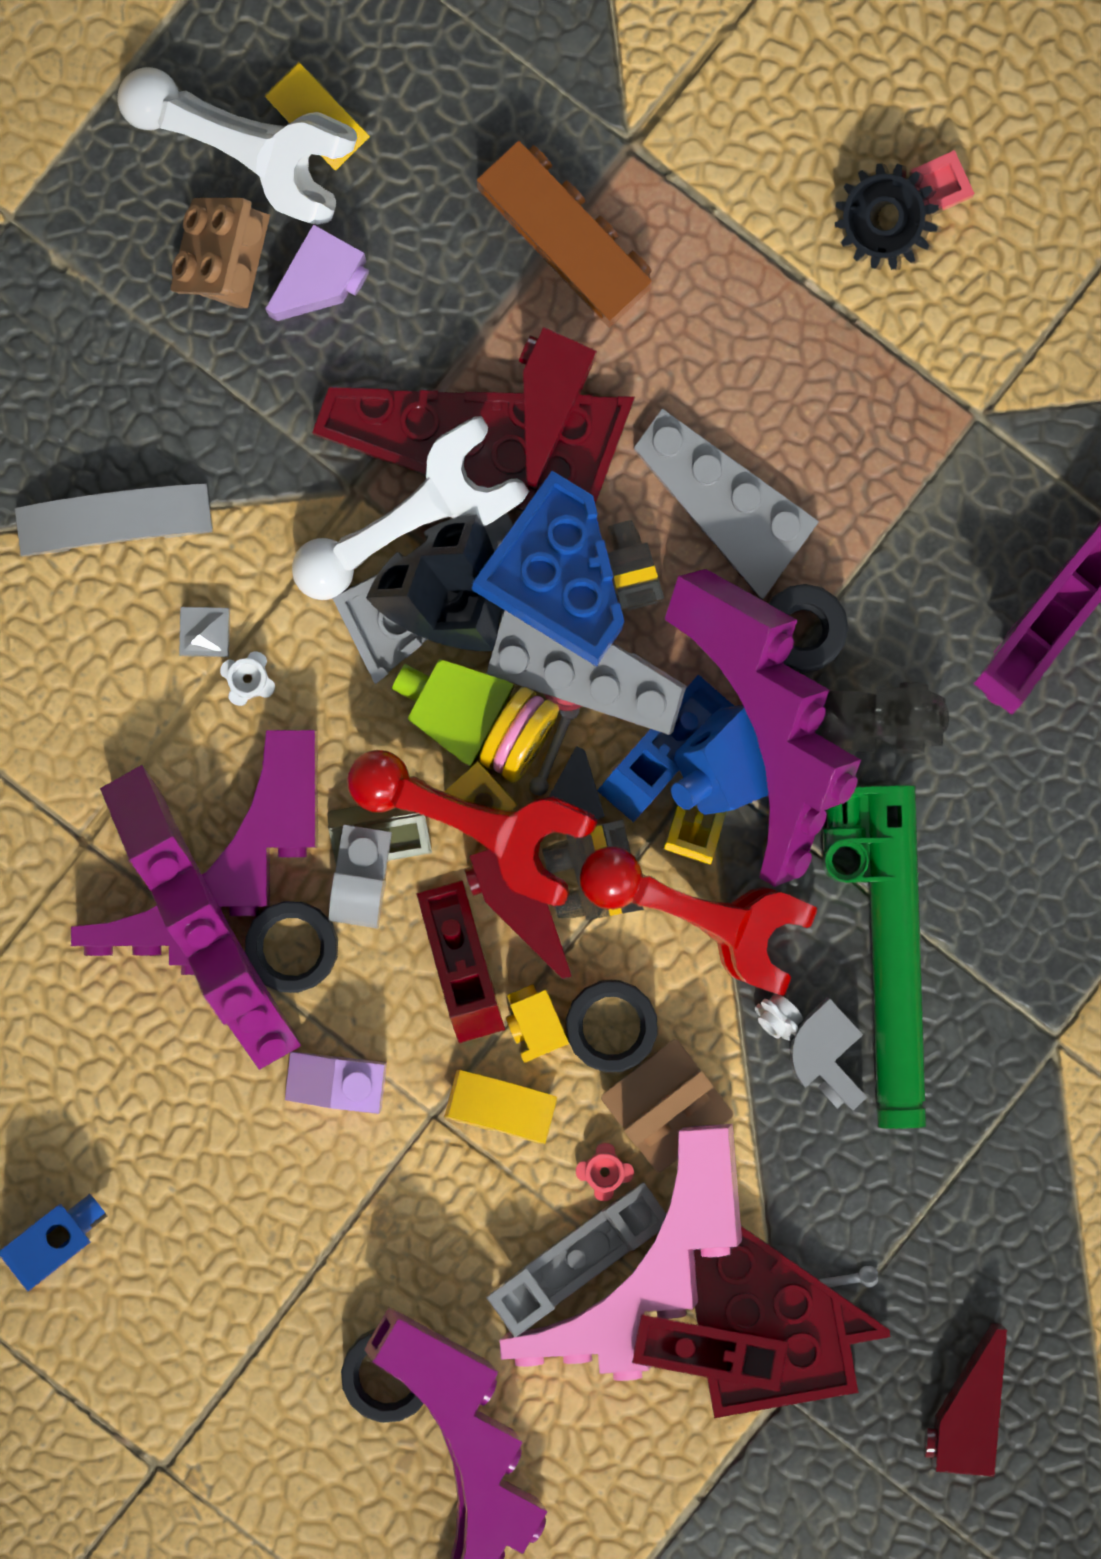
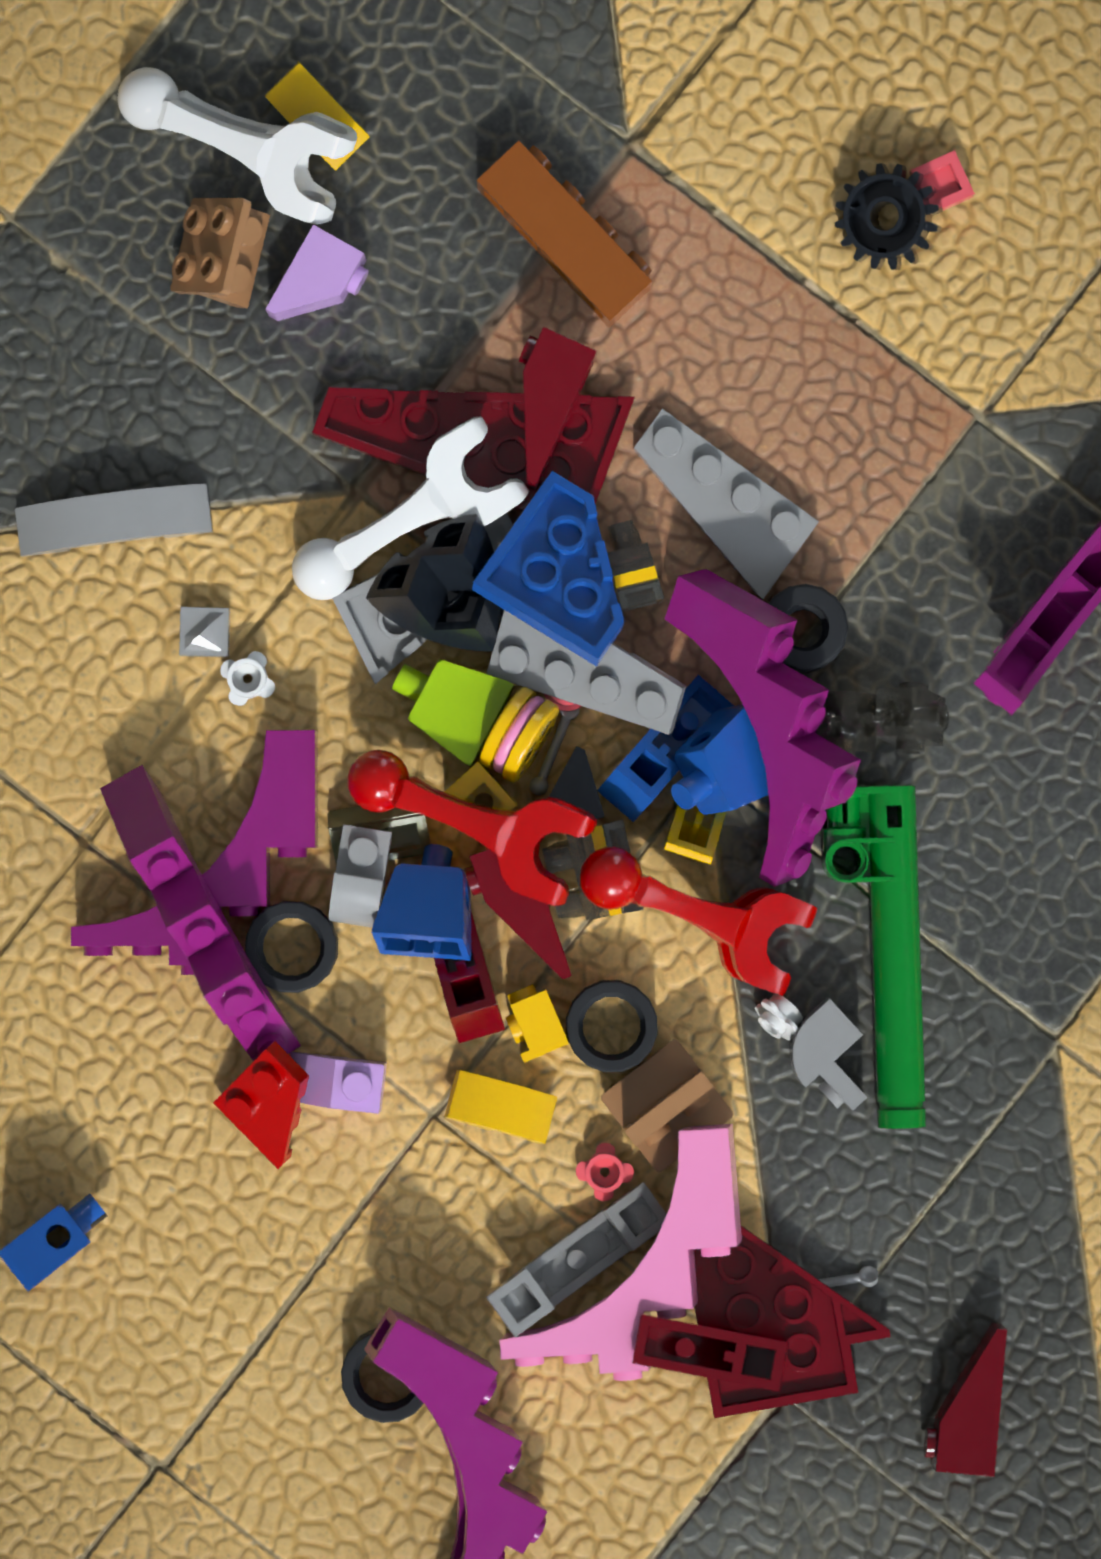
none -> red wing [213,1041,309,1169]
none -> blue torso [372,844,472,961]

